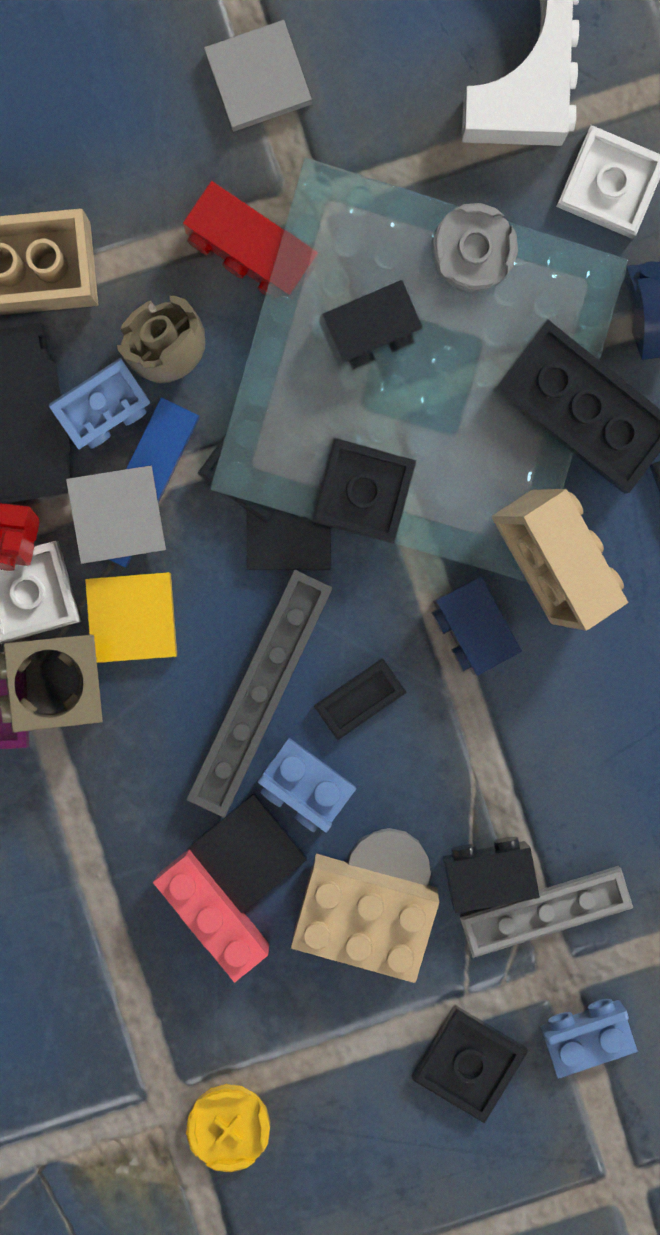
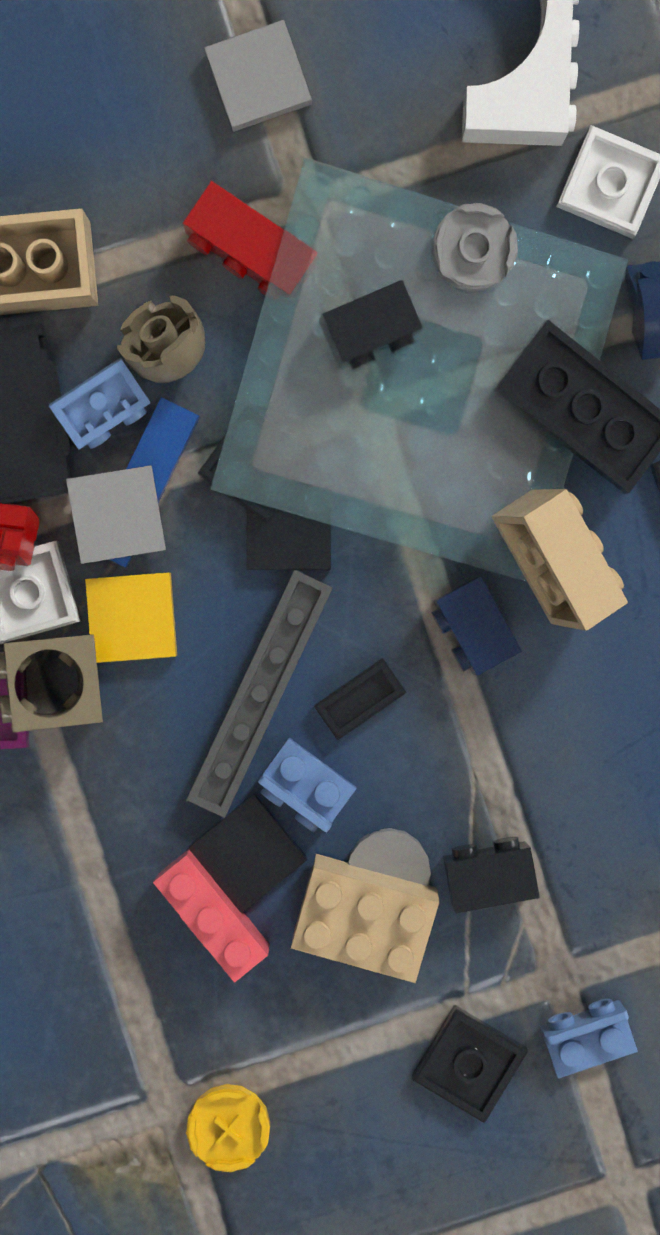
black tile [311,438,416,544] -> none
light grey tile [459,866,633,958] -> none

